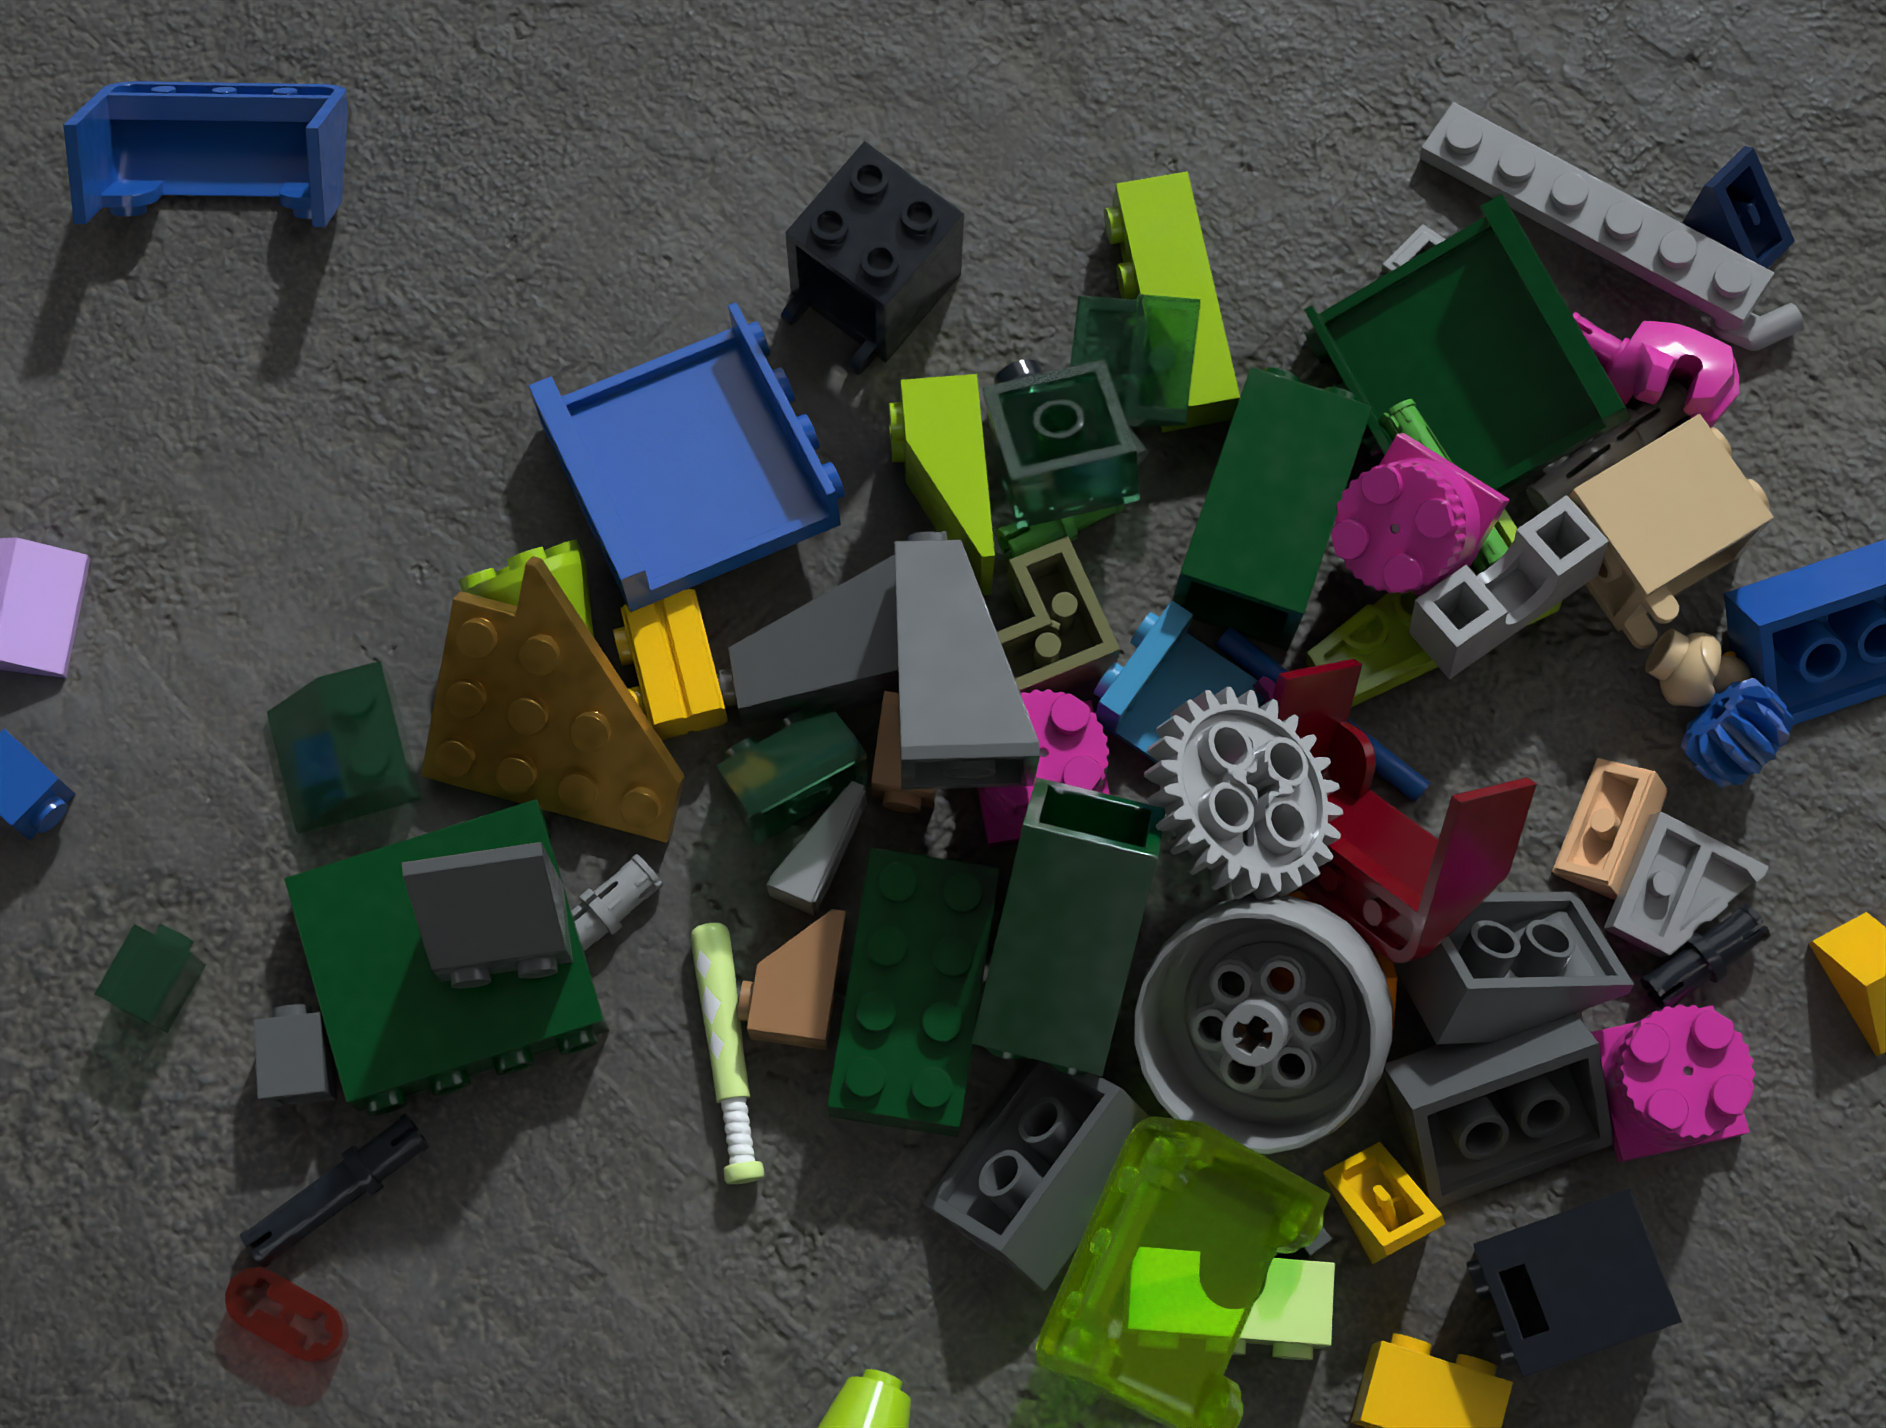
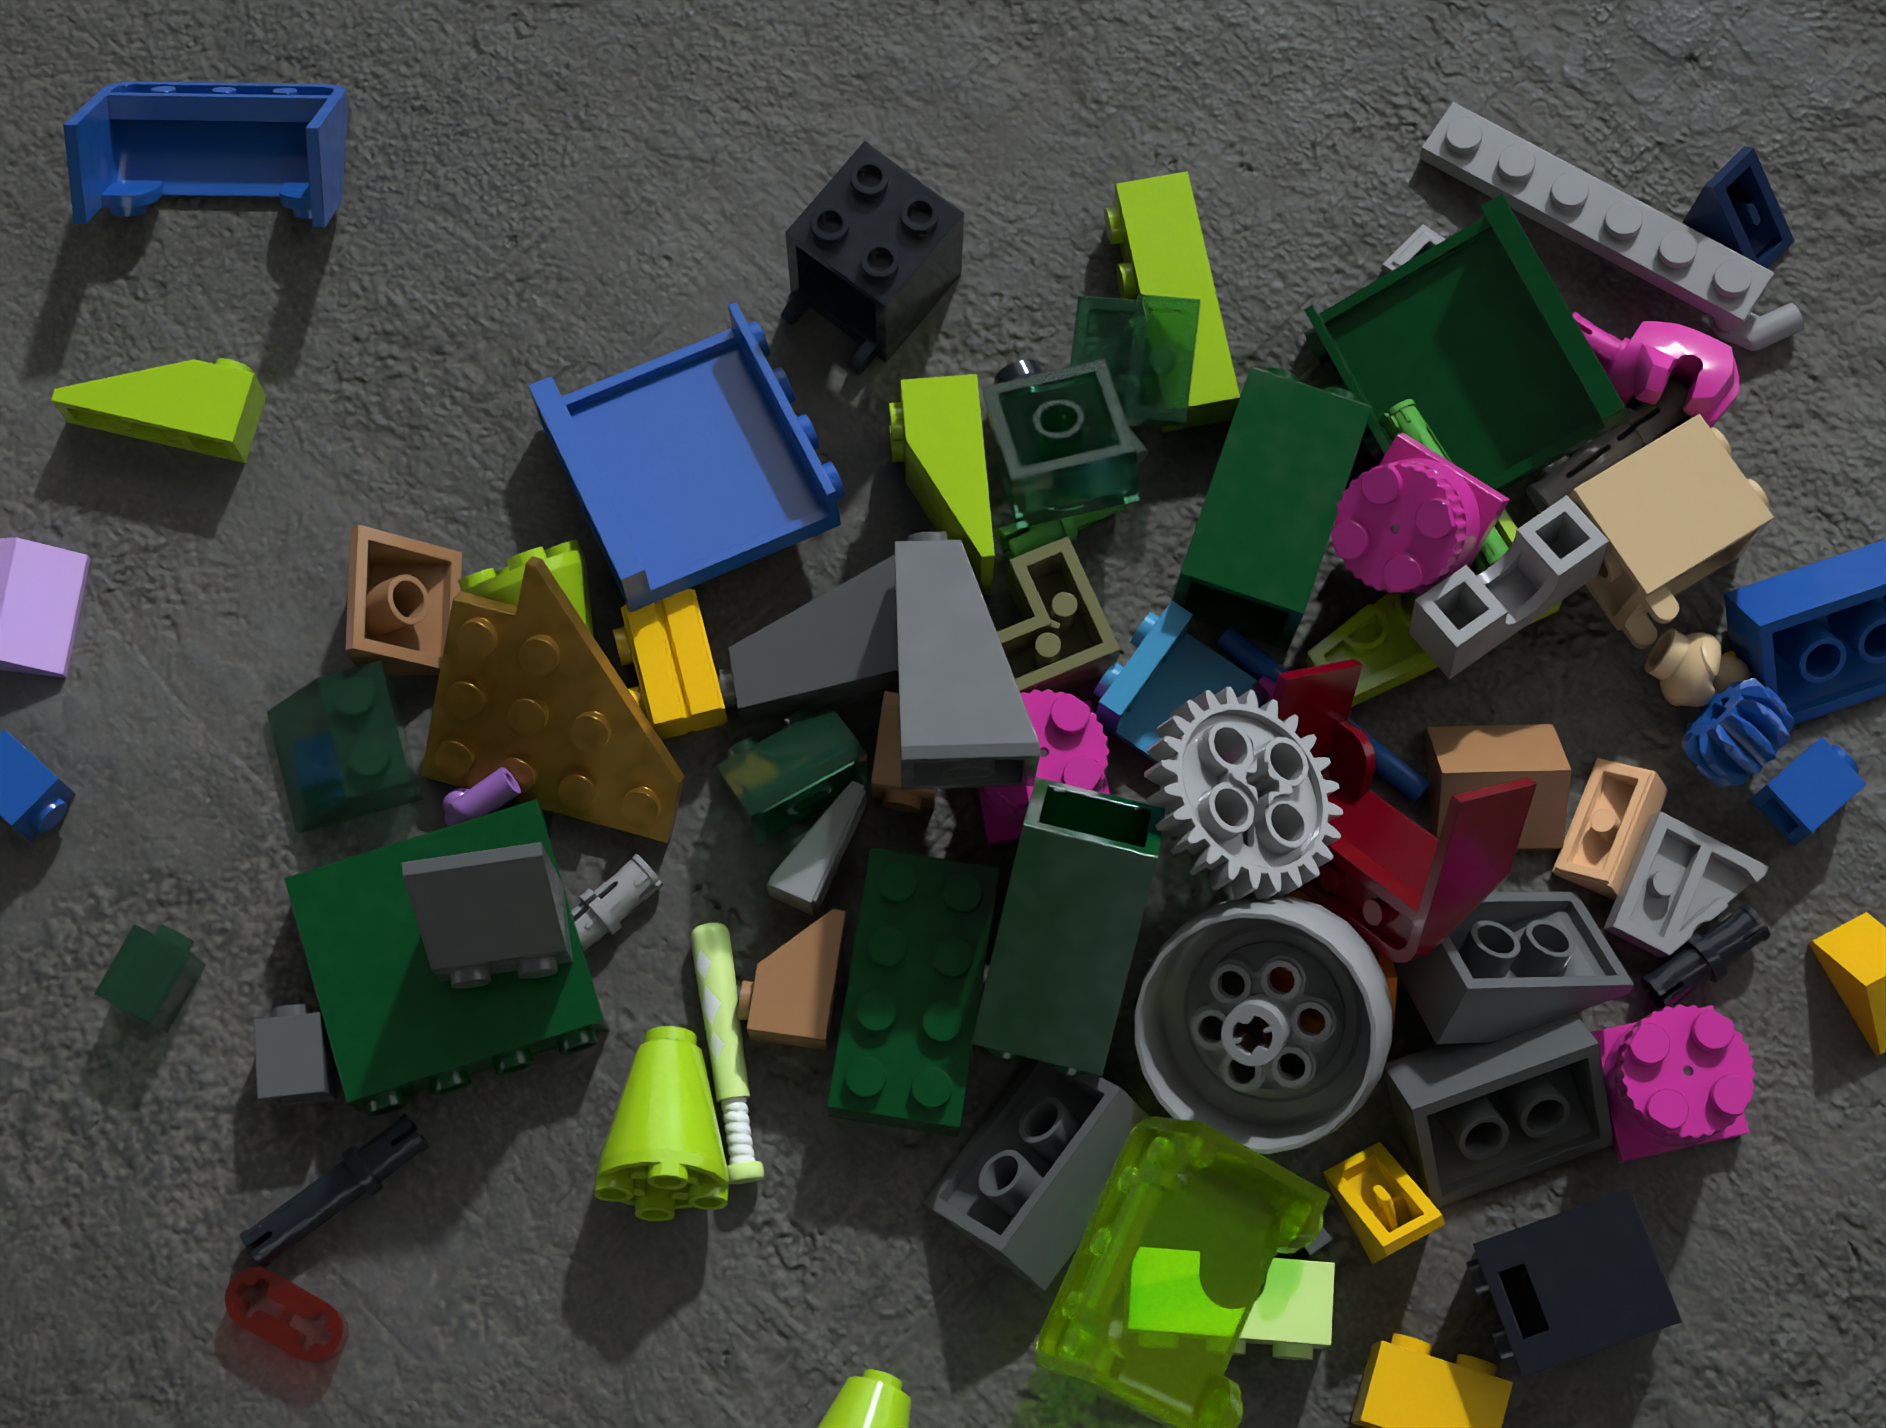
none -> lime slope [51,358,267,463]
none -> medium nougat slope [345,524,462,676]
none -> medium lavender arm [443,767,521,826]
none -> lime cone [594,1026,729,1221]
none -> medium nougat slope [1425,724,1572,851]
none -> blue brick [1749,736,1867,847]

